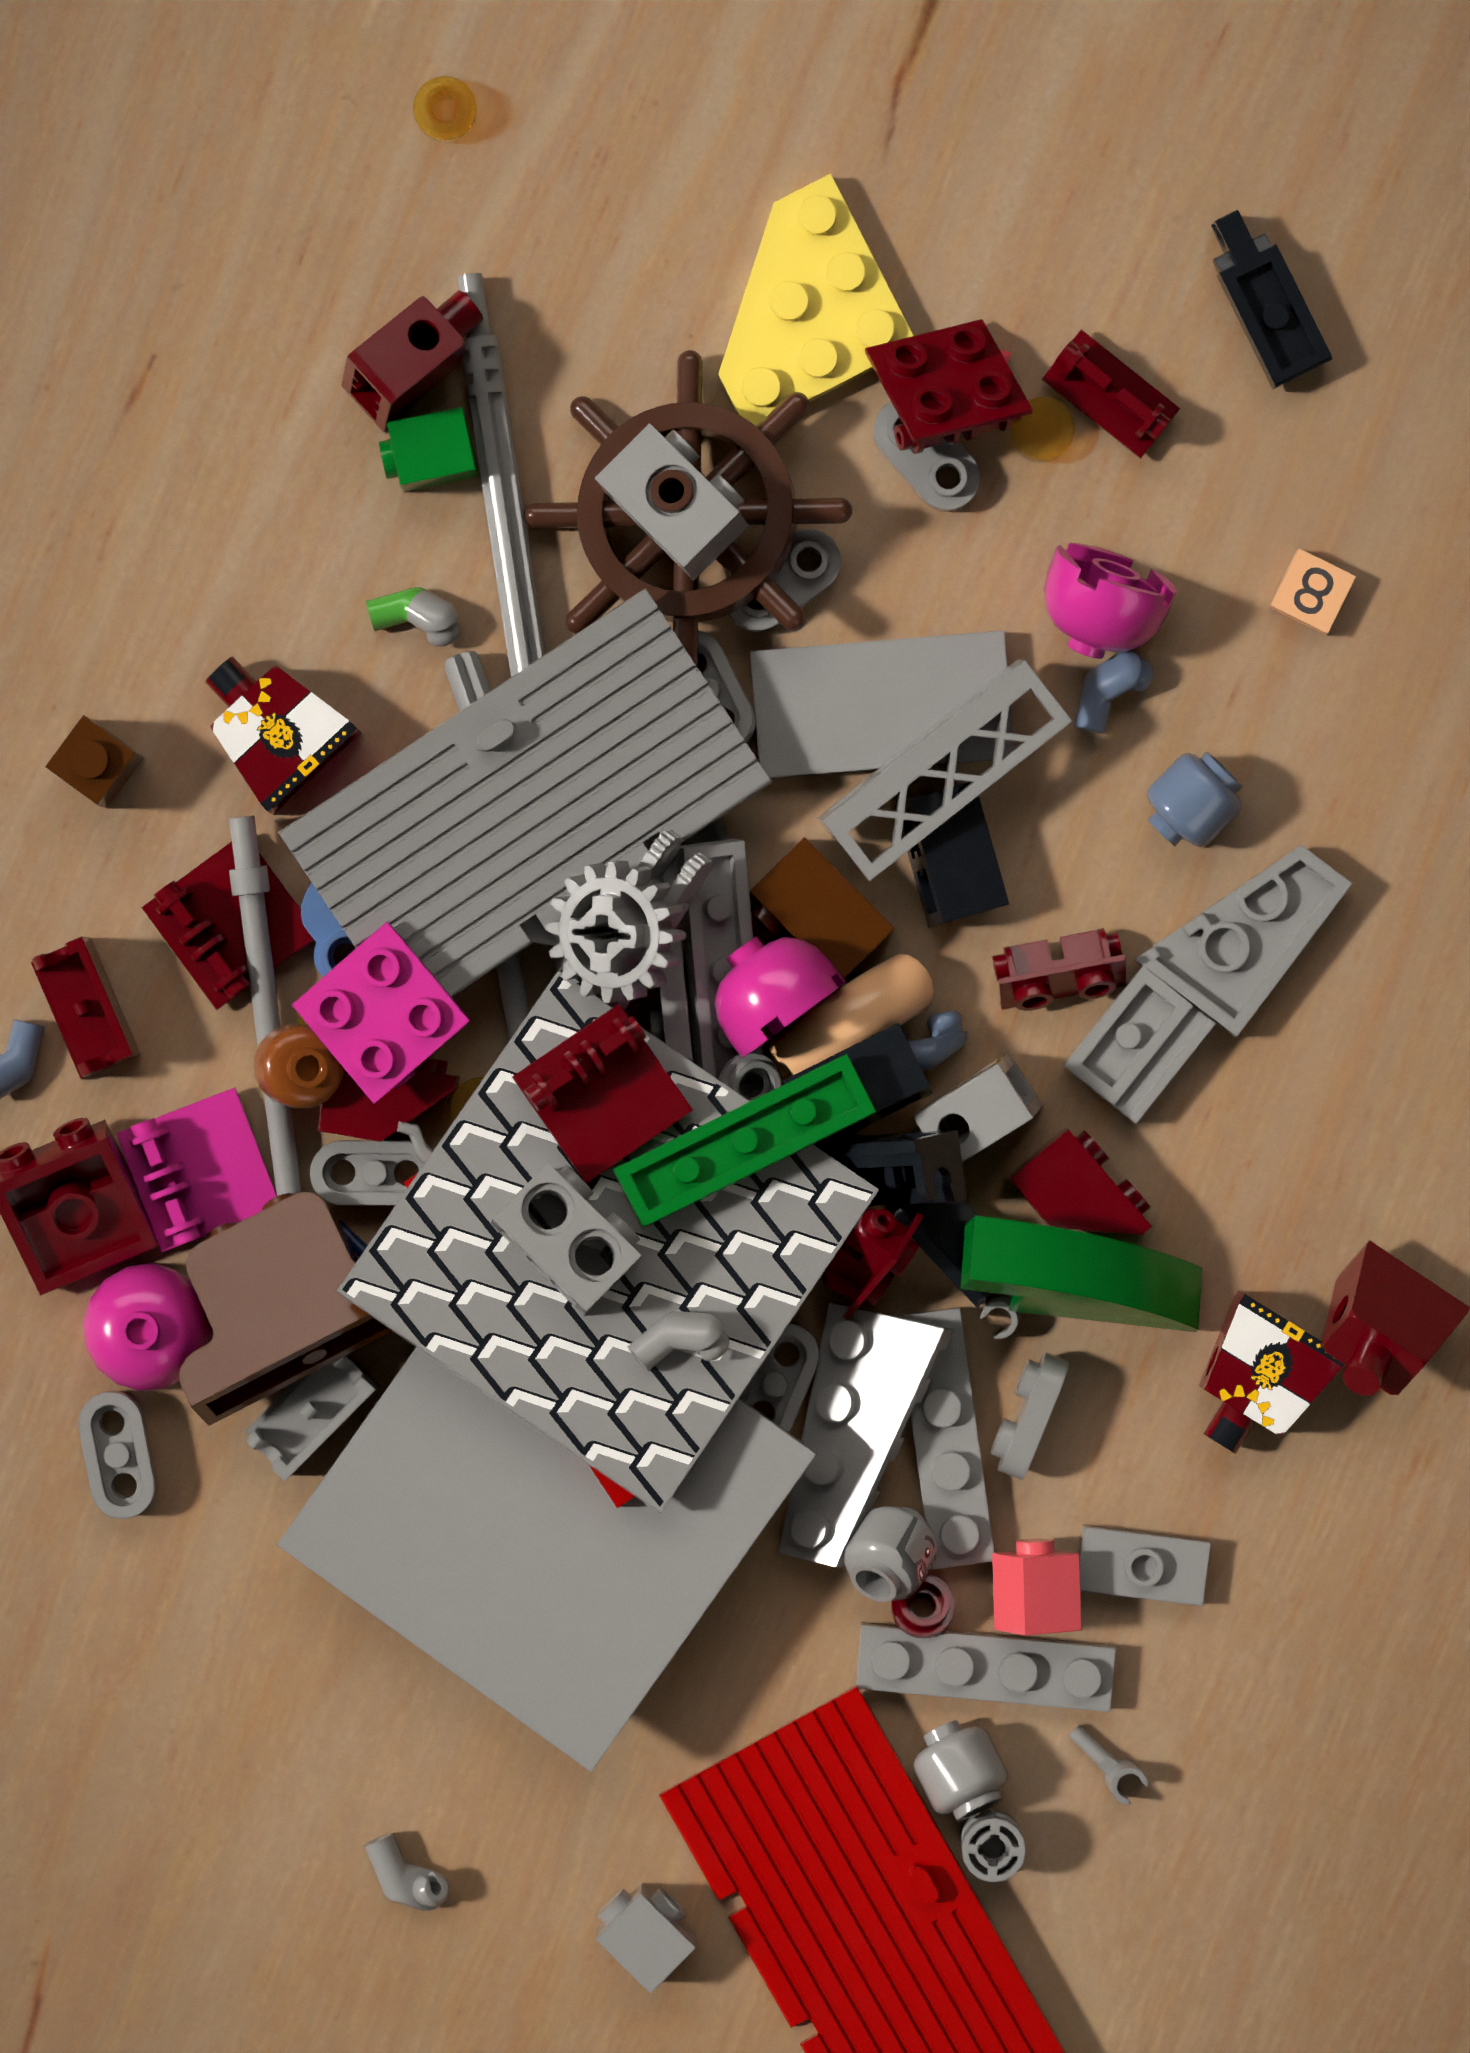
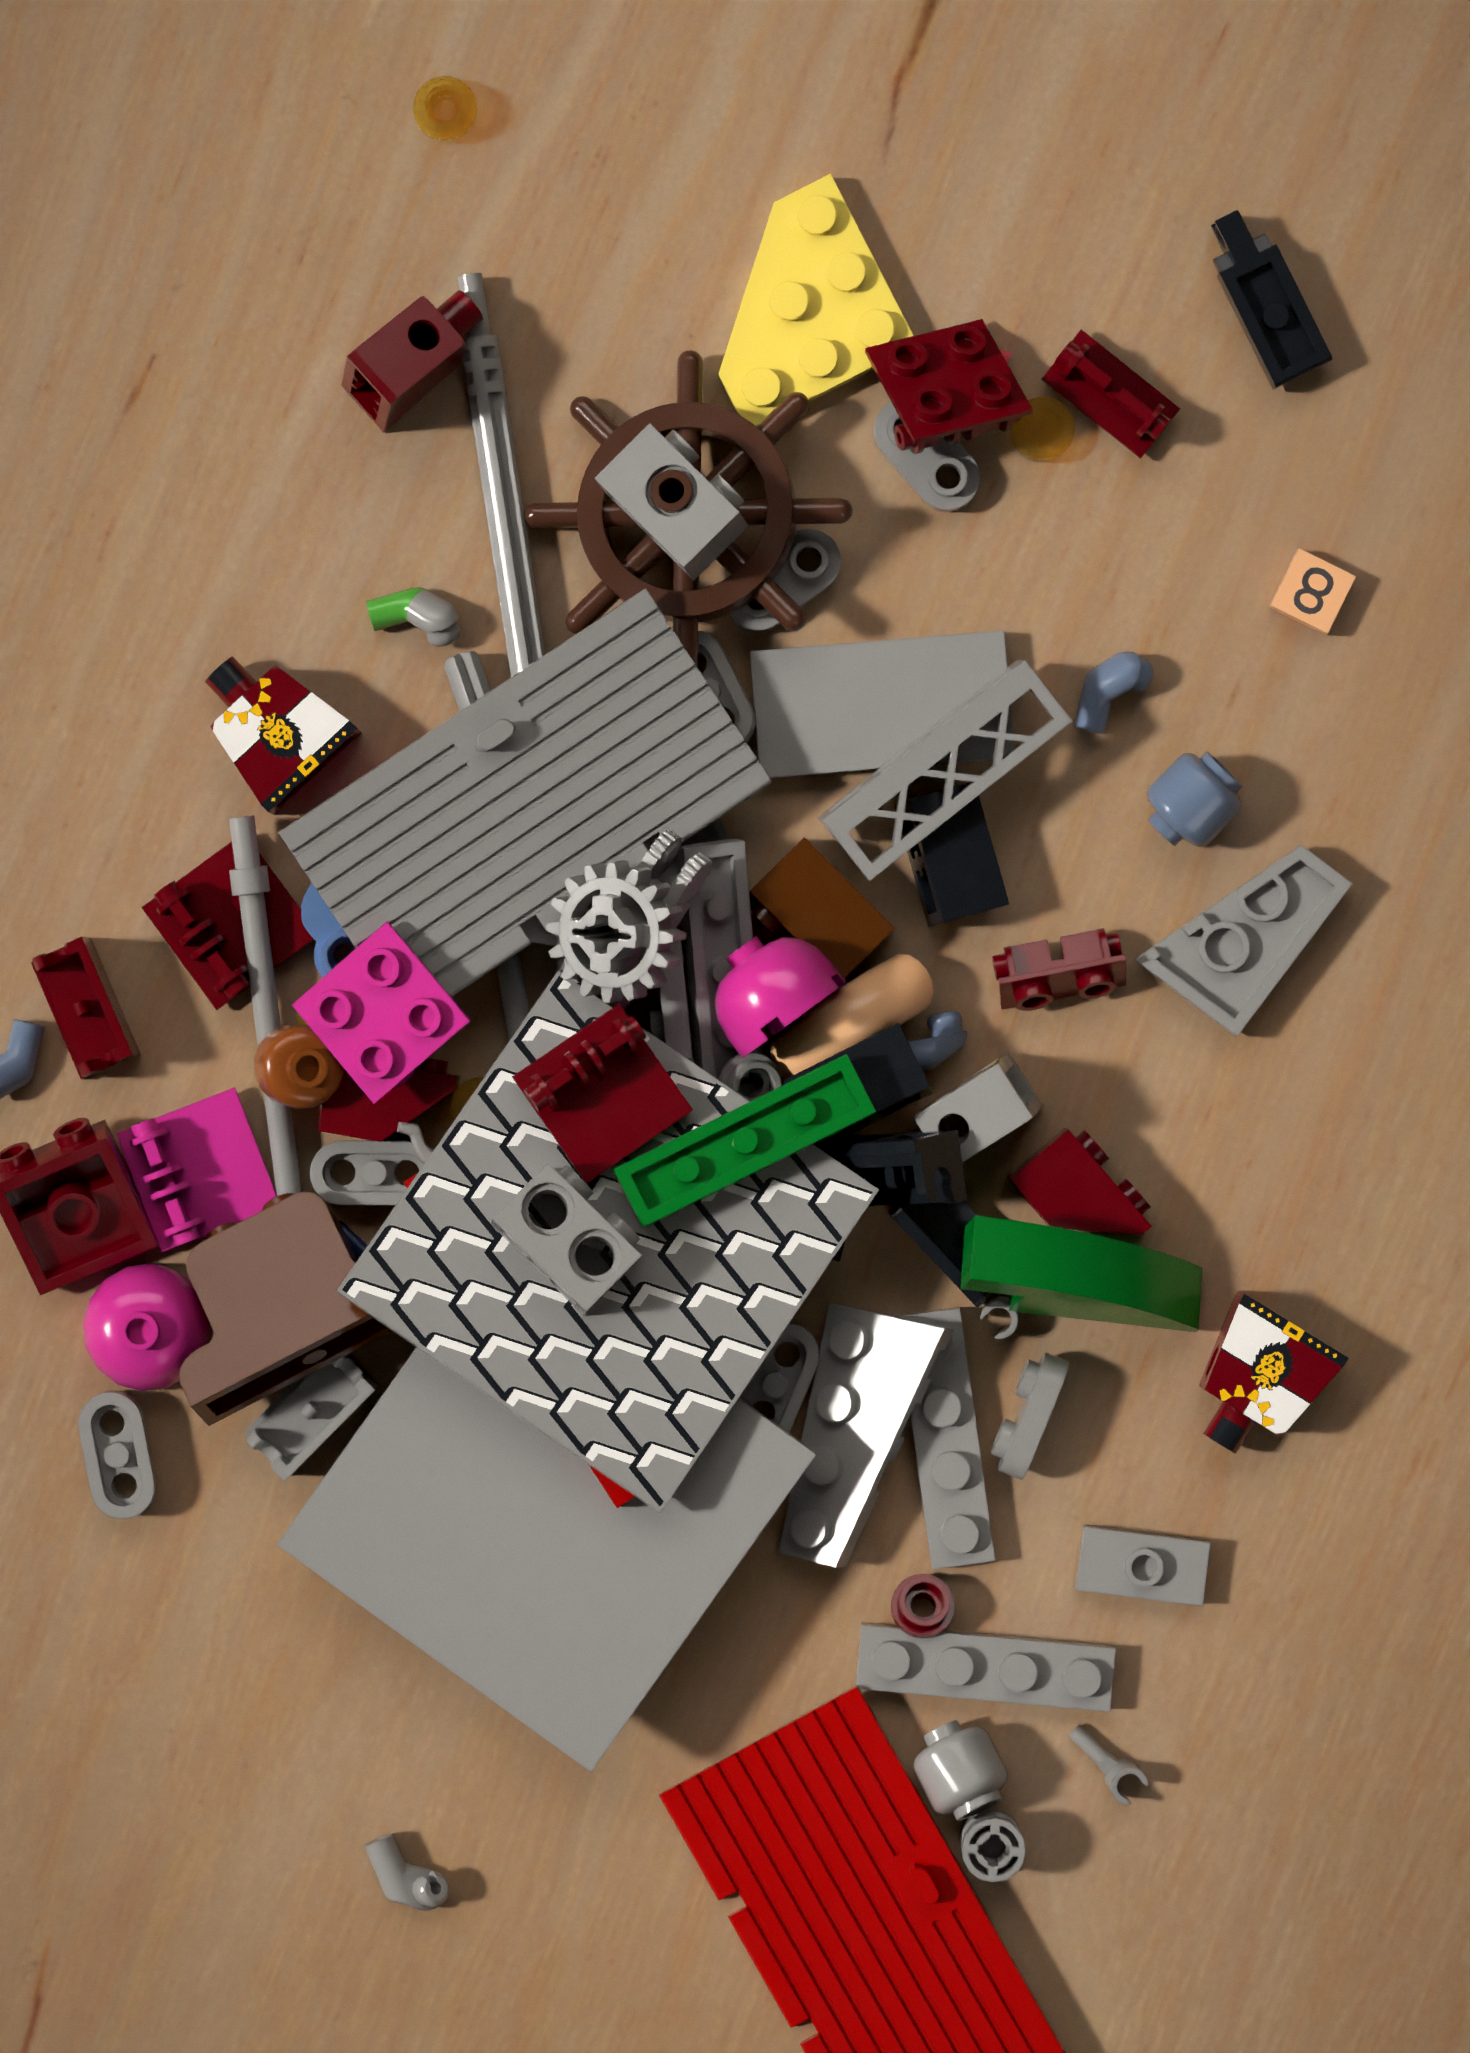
reddish brown brick [45,715,144,808] -> none
green brick [379,407,479,492] -> none
light grey brick [596,1883,696,1994] -> none
light grey arm [627,1311,729,1371] -> none
dark red hinge [822,1209,924,1320] -> none
light grey head [844,1506,938,1602] -> none
coral brick [992,1538,1082,1636] -> none
dark pink cylinder [1044,543,1177,659] -> none
light grey plate [1062,966,1216,1124] -> none
dark red torso [1321,1240,1470,1396] -> none

